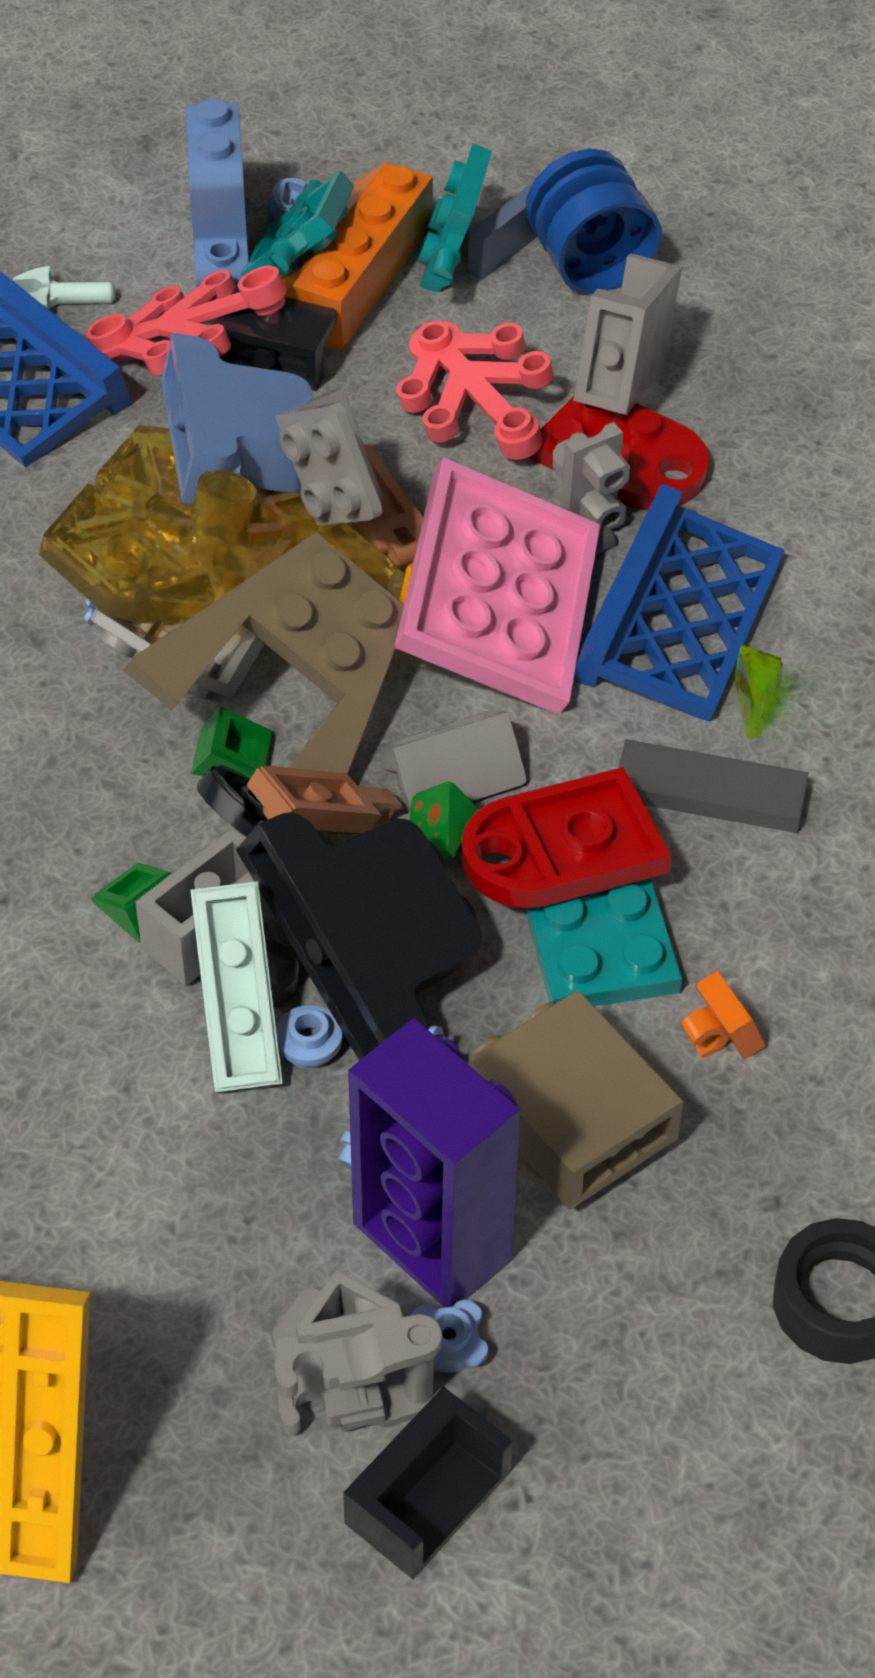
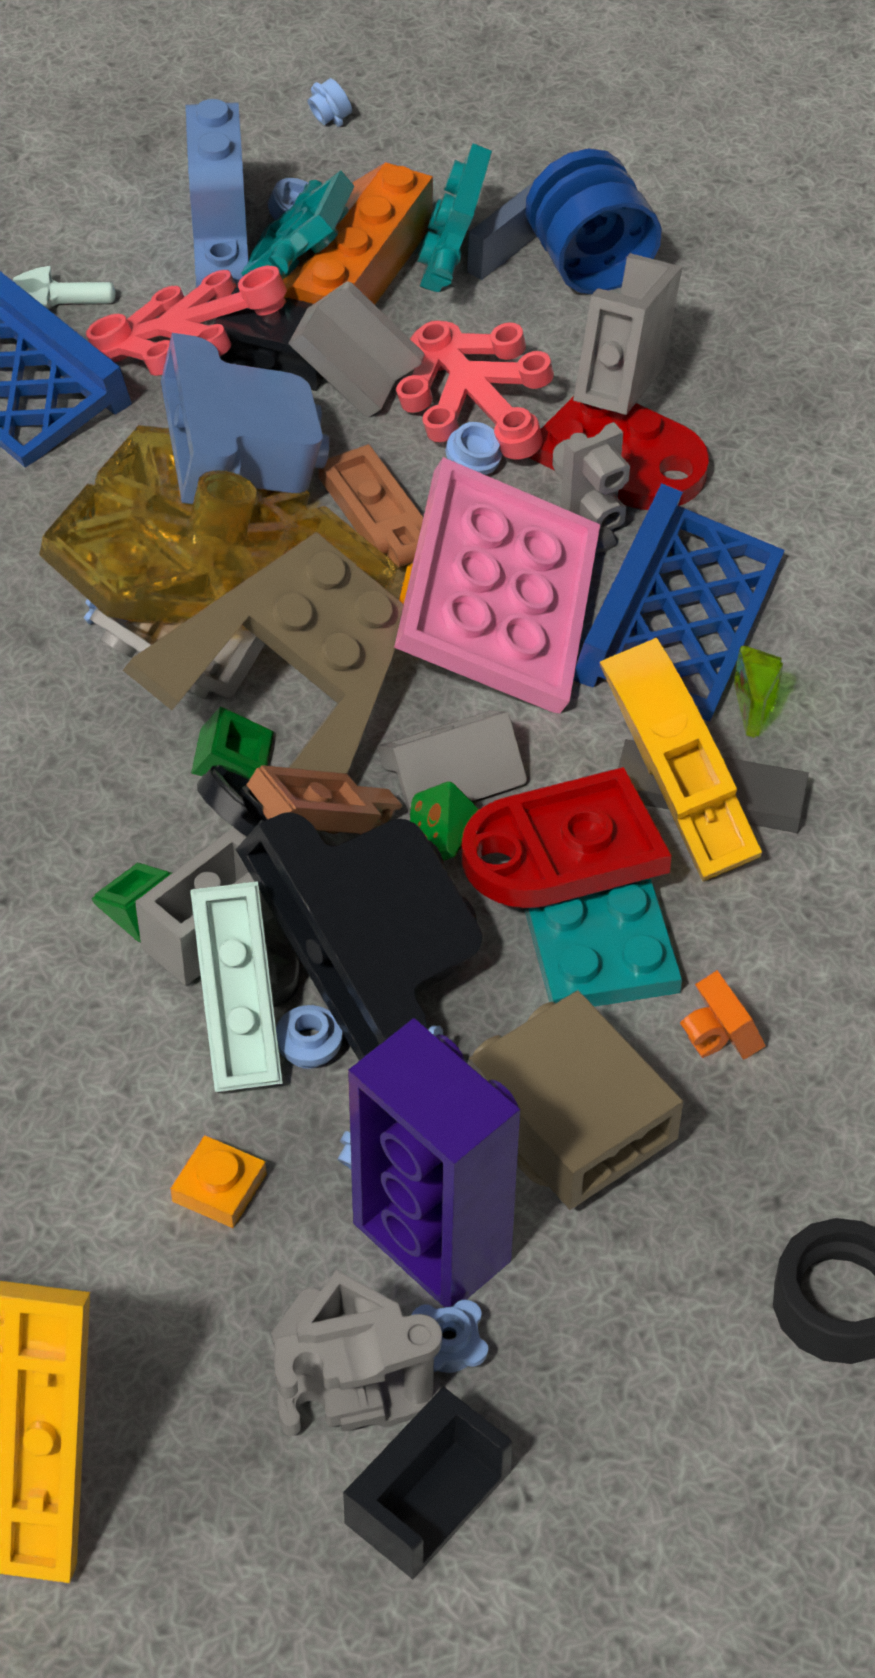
light grey bracket [275,388,384,526] -> none
none -> light orange plate [170,1135,267,1228]
none -> light grey panel [288,282,425,417]
none -> light blue plate [308,78,352,127]
none -> light blue plate [445,422,502,475]
none -> yellow slope [600,638,762,882]

